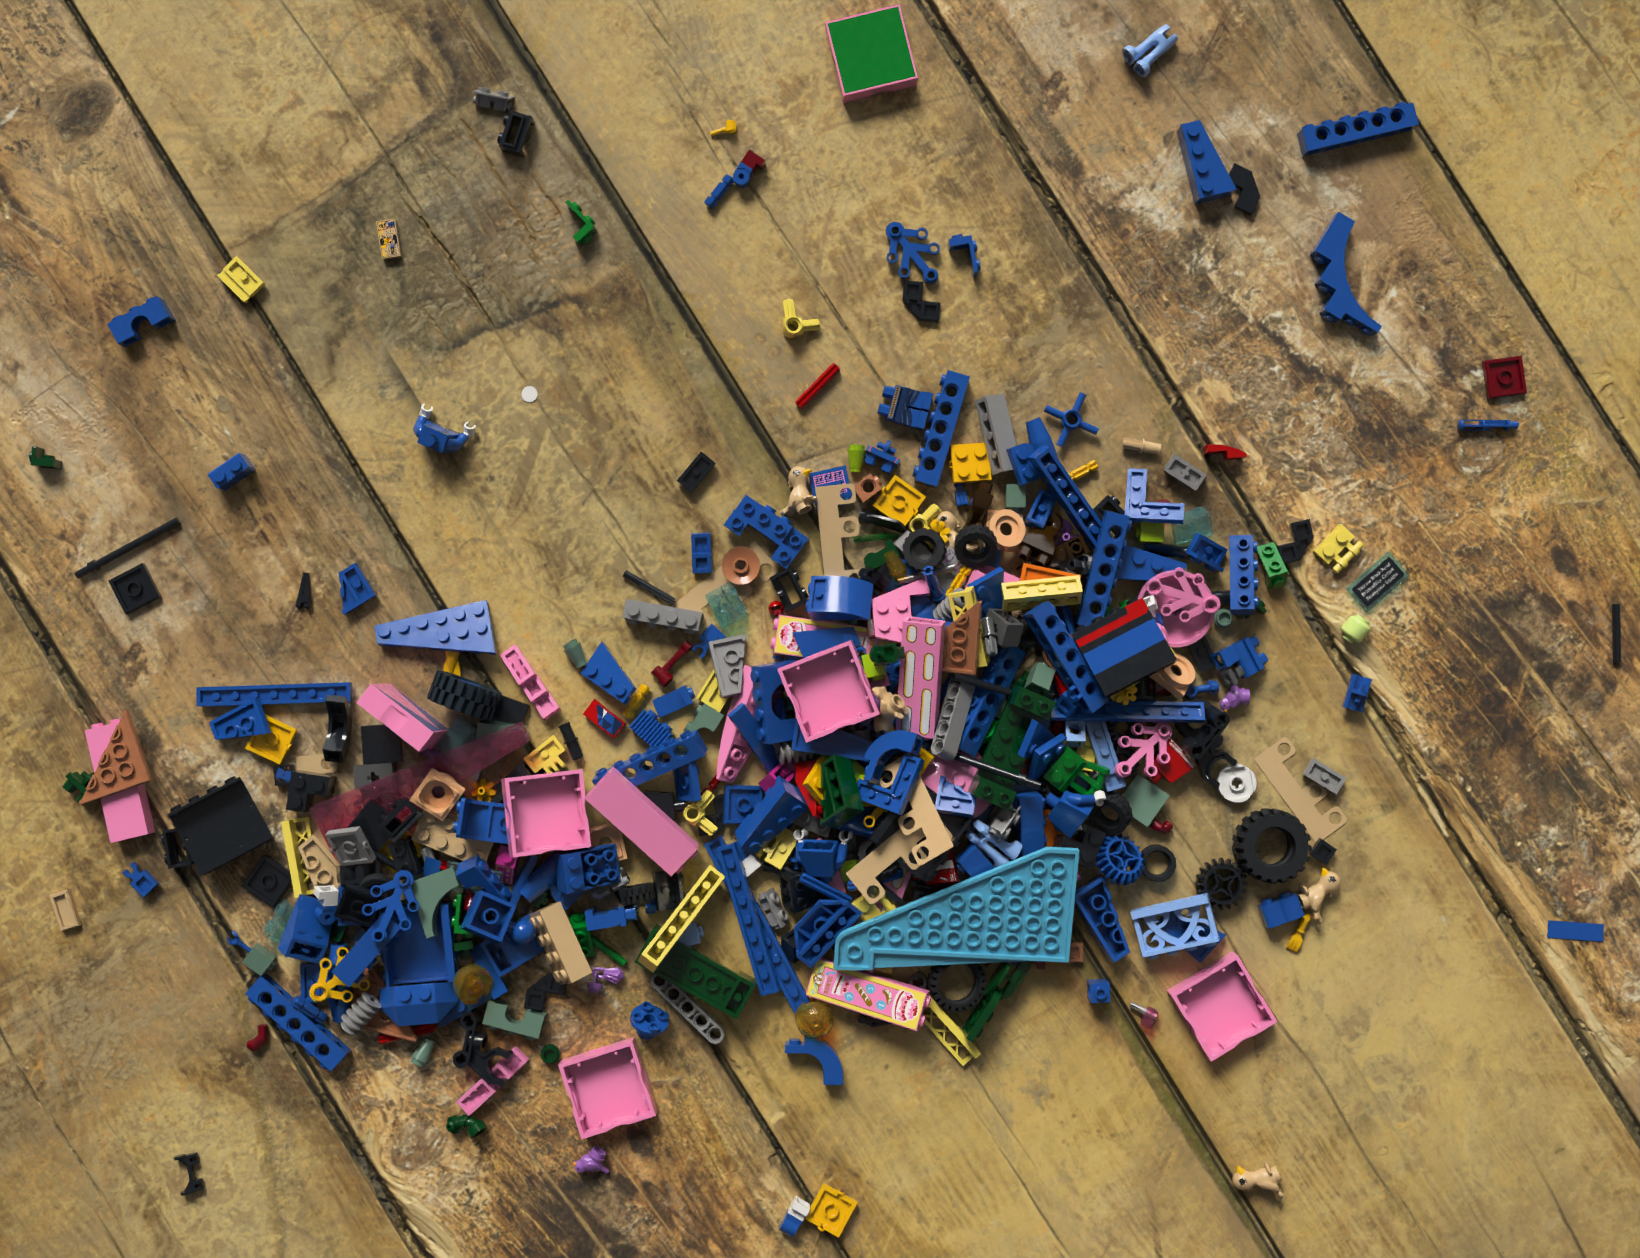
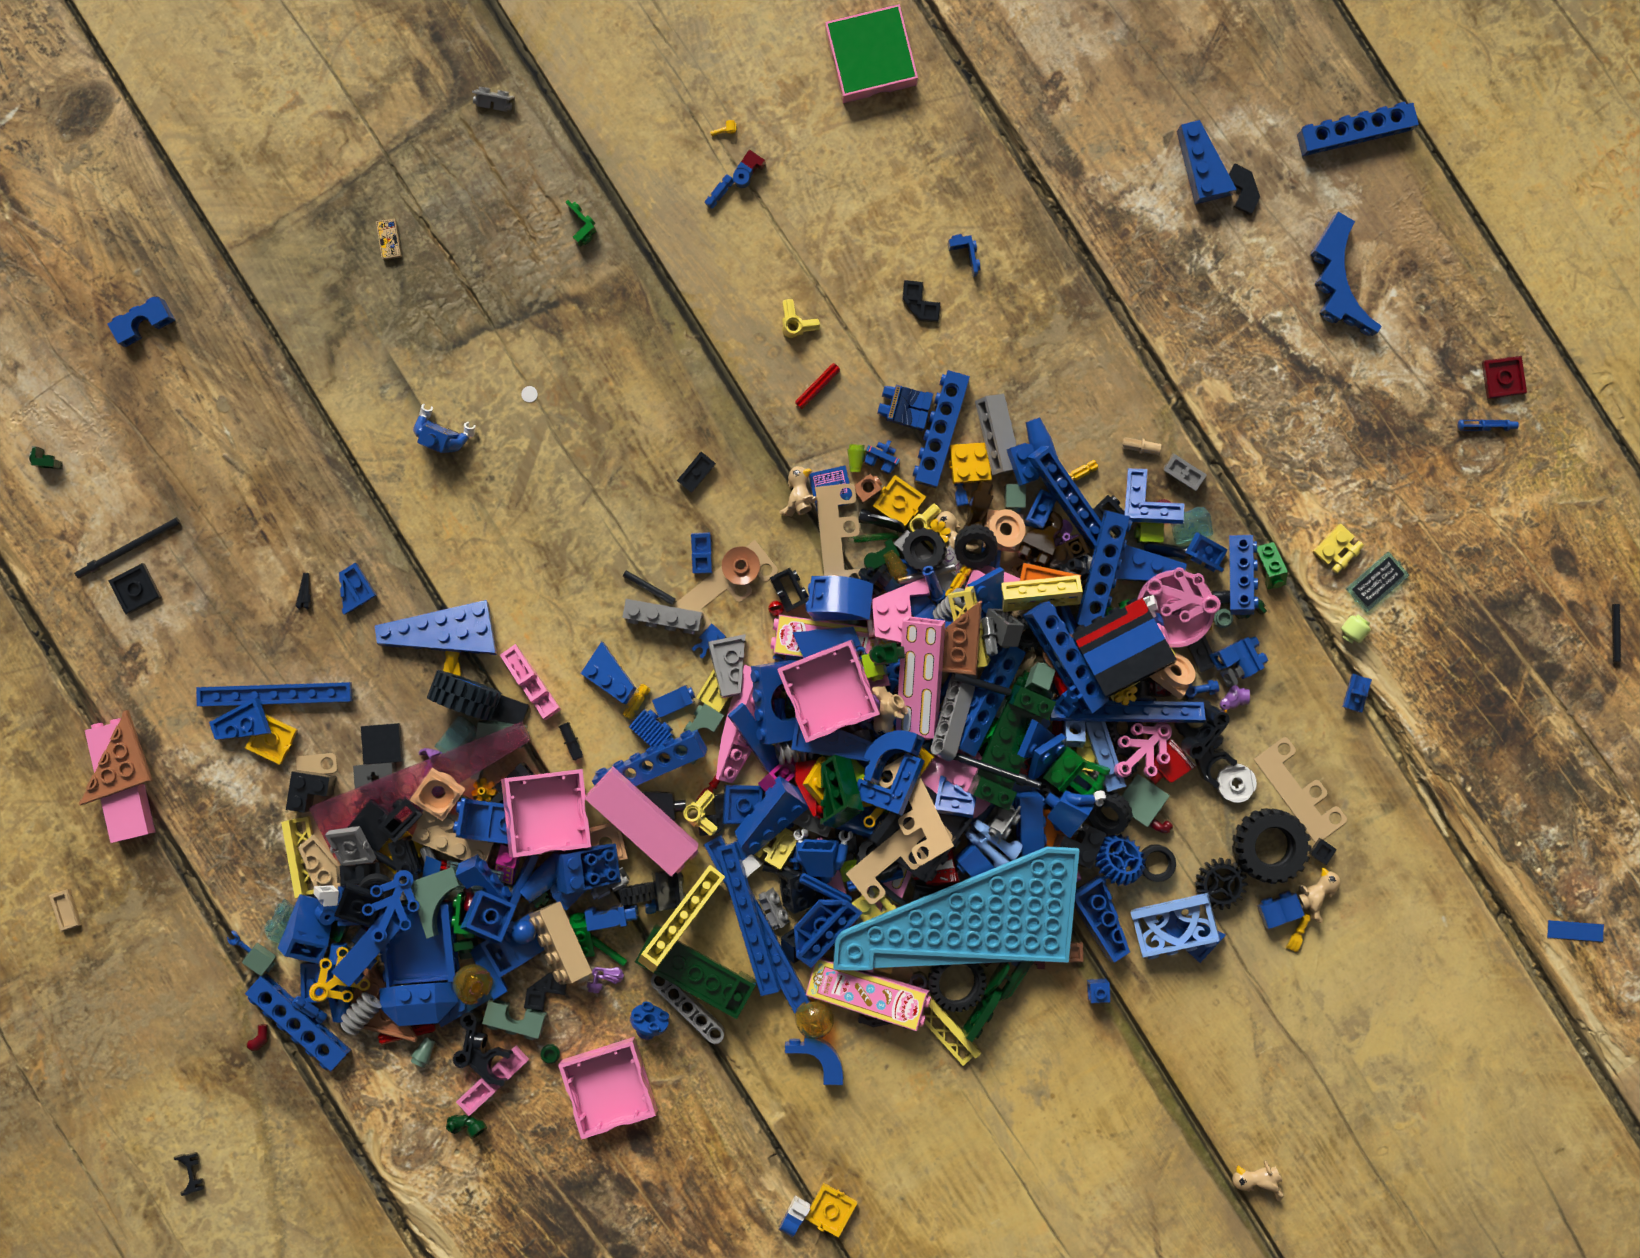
dark green hips [62,771,94,806] -> none
blue plate [122,862,159,898] -> none
black window [161,828,195,869] -> none
black panel [167,776,274,877] -> none
blue brick [208,453,256,491] -> none
light yellow plate [217,256,265,303] -> none
black tile [242,854,292,908] -> none
tile [273,764,295,786] -> none
black arch [322,695,352,763] -> none
bright pink tile [356,683,450,752] -> none
black window [497,110,535,158] -> none
light yellow hinge [523,735,566,773] -> none
sand green cone [563,639,587,668] -> none
medium lavender animal [573,1146,609,1174] -> none
slope [583,699,627,739] -> none
dark red brick [651,641,693,688] -> none
blue plate [673,761,701,801] -> none
light blue brick [678,922,704,946] -> none
clear light blue bracket [704,582,748,629] -> none
blue bracket [724,495,809,569] -> none
blue plant [886,222,940,285] -> none
blue bar [1044,392,1099,448] -> none
light blue piece [1122,24,1178,78] -> none
clear pink piece [1129,1002,1159,1029] -> none
bright pink tile [1166,951,1277,1062] -> none
red slope [1203,444,1247,461] -> none
black tile [1276,519,1314,564] -> none
light grey plate [1302,758,1346,795] -> none

